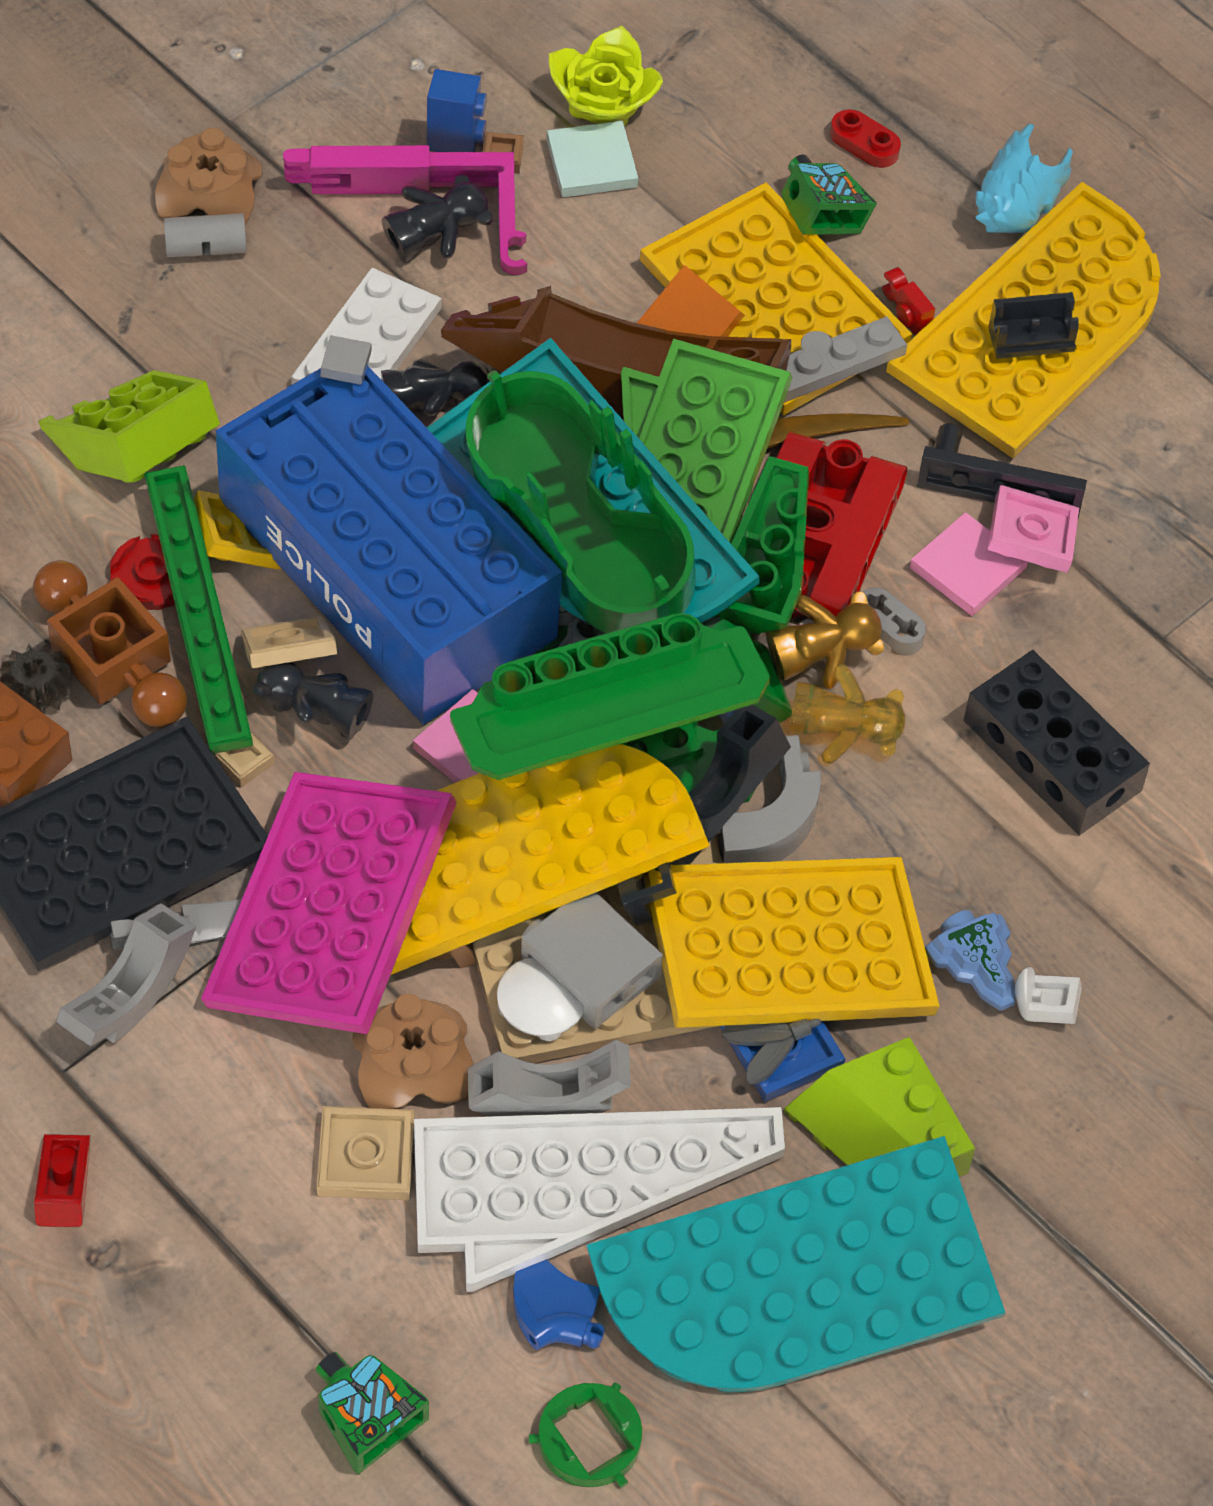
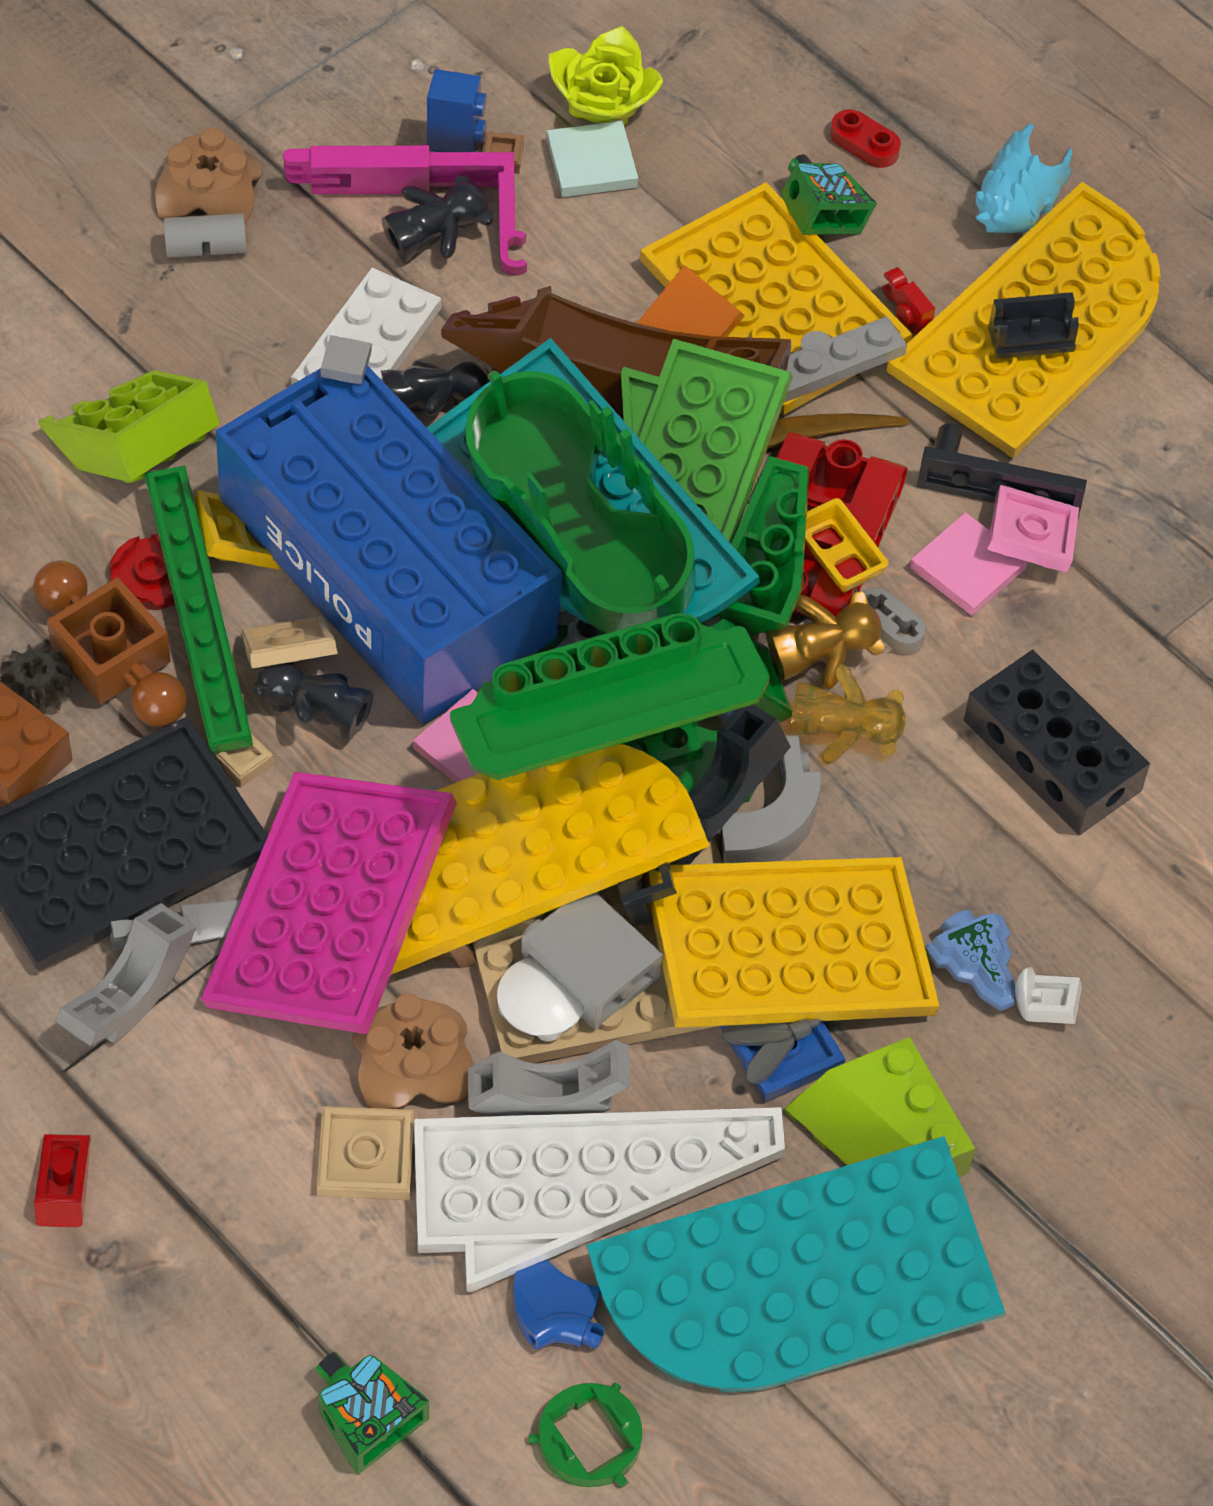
none -> yellow piece [805,498,889,592]

